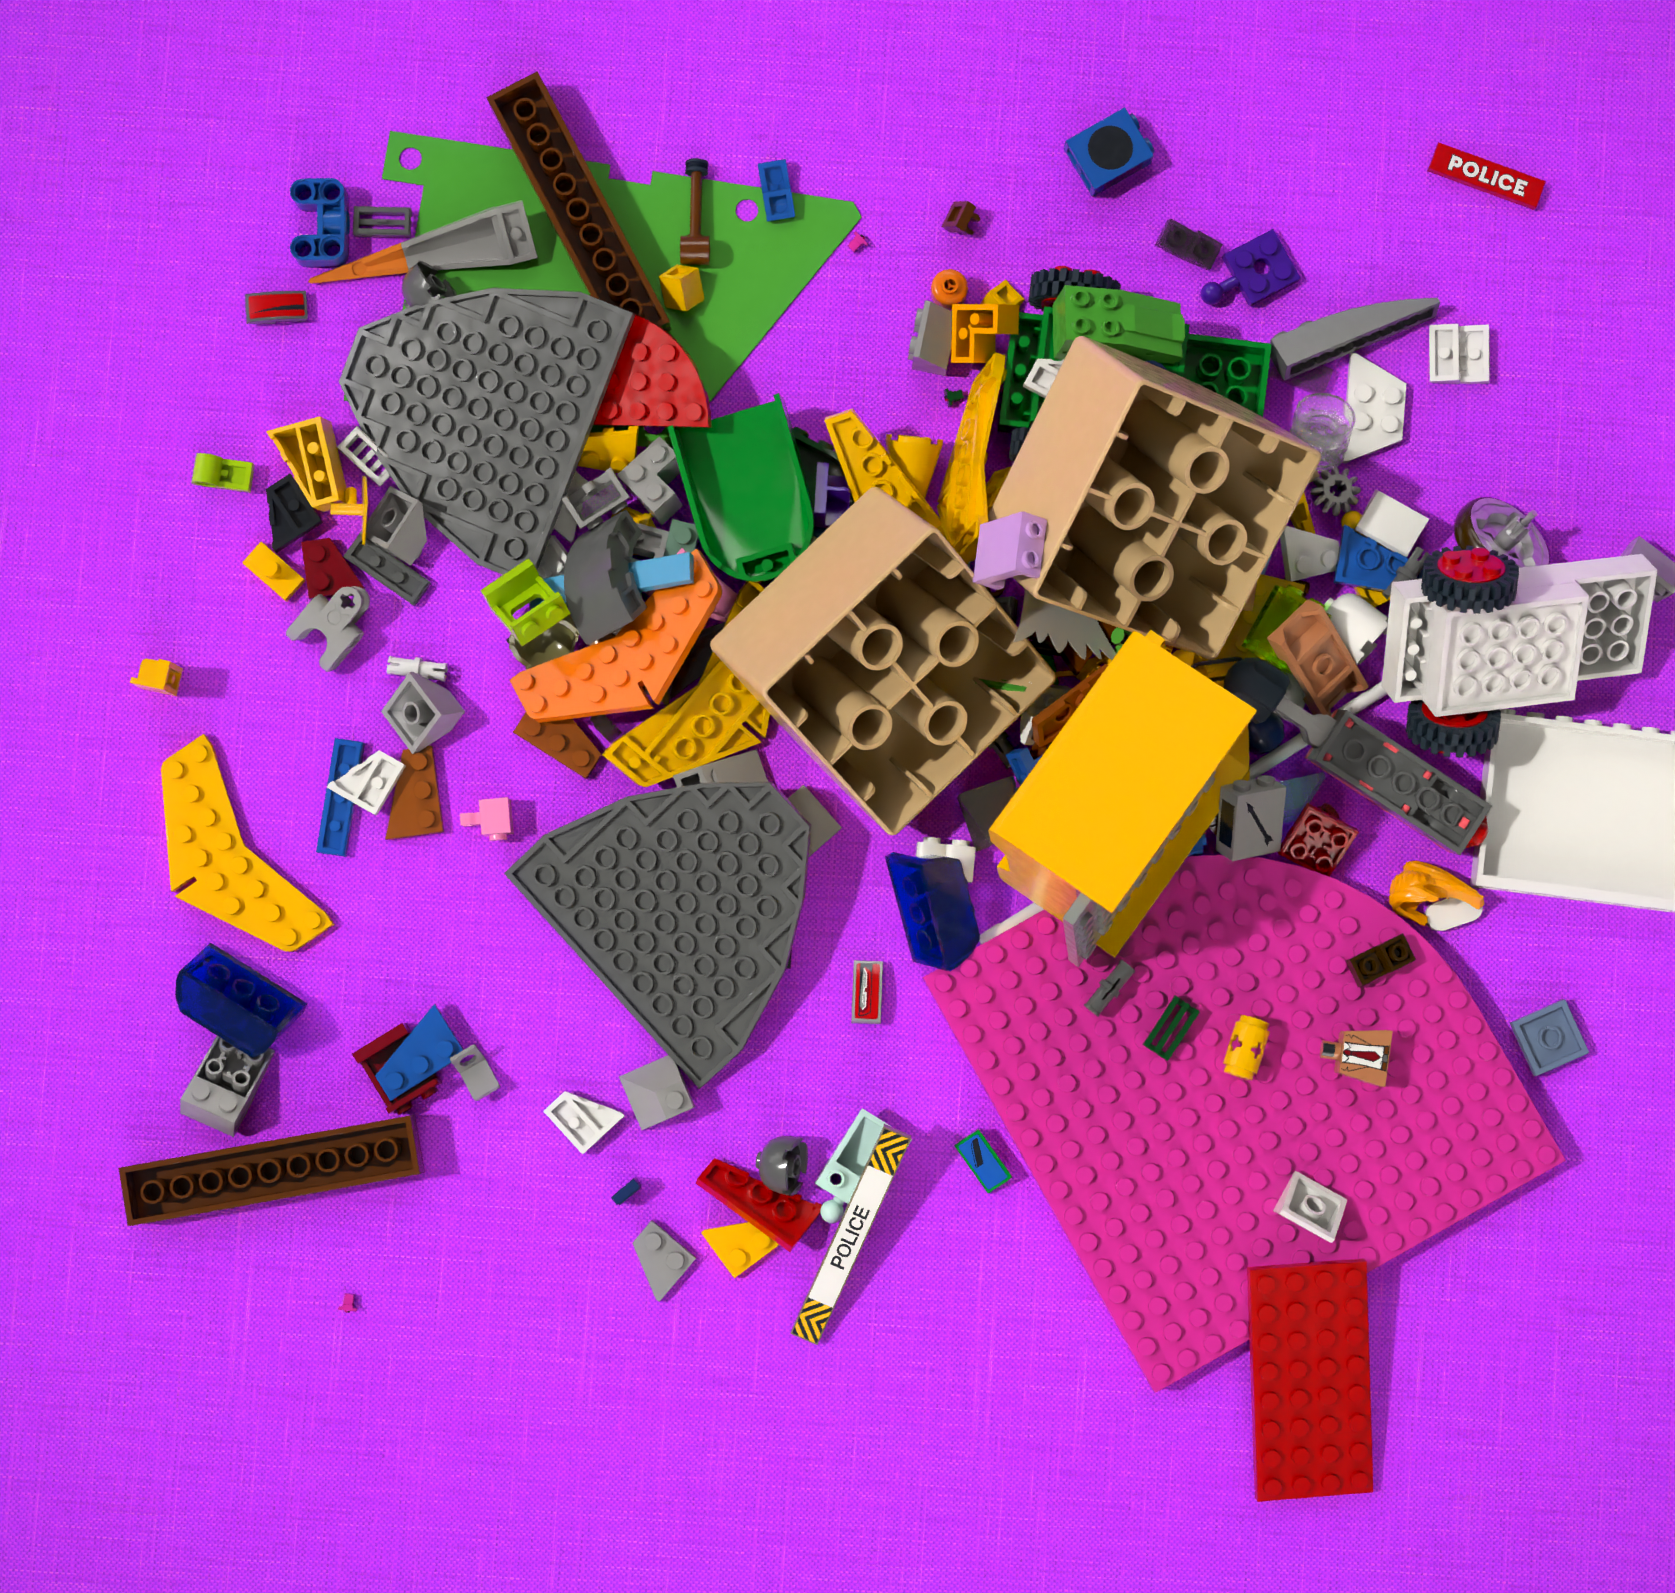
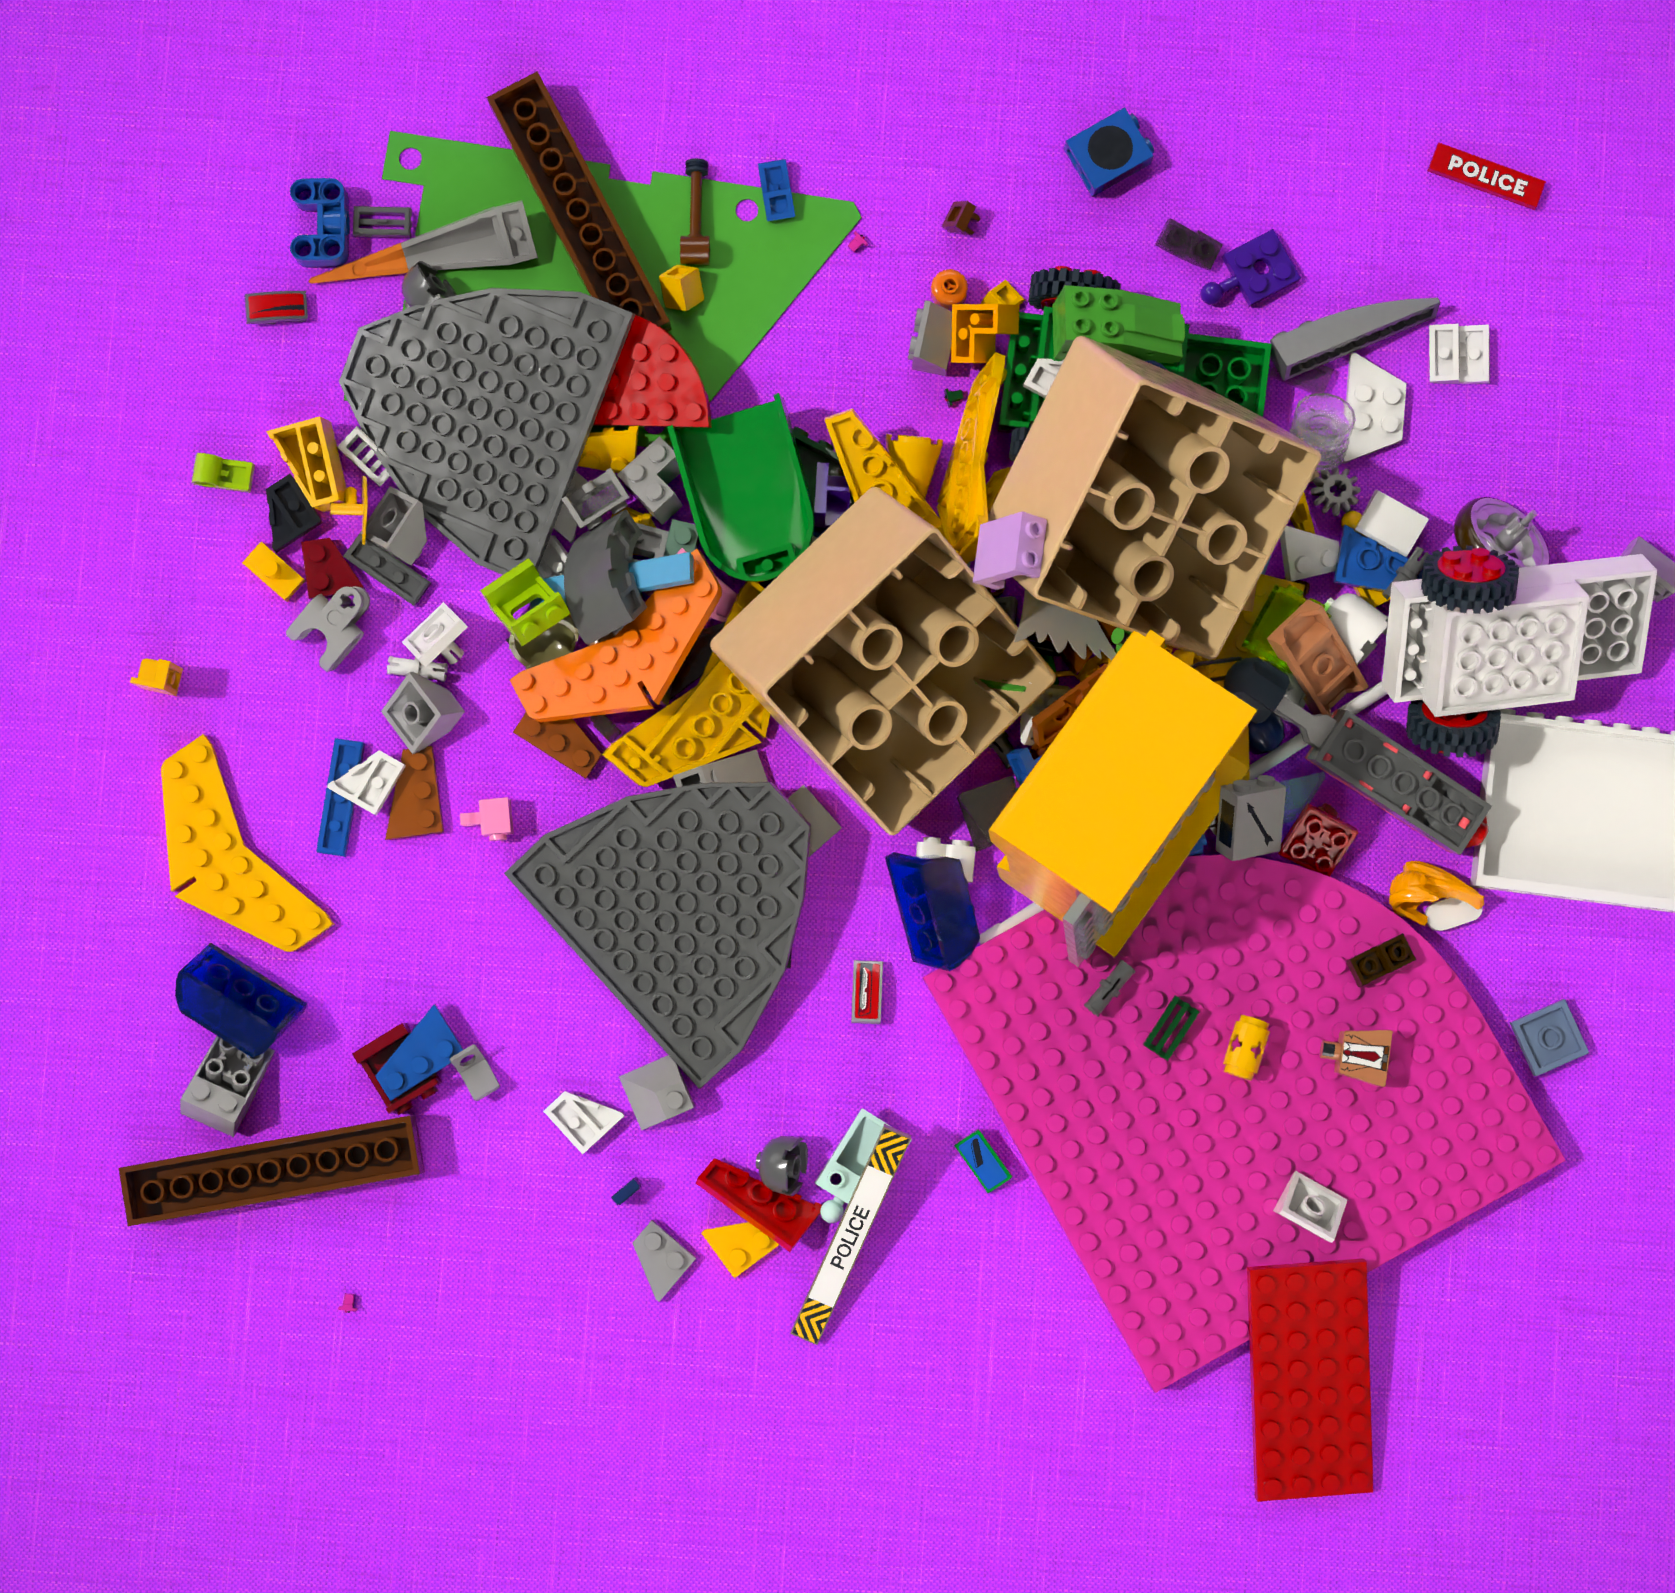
none -> white tile [402,602,468,667]

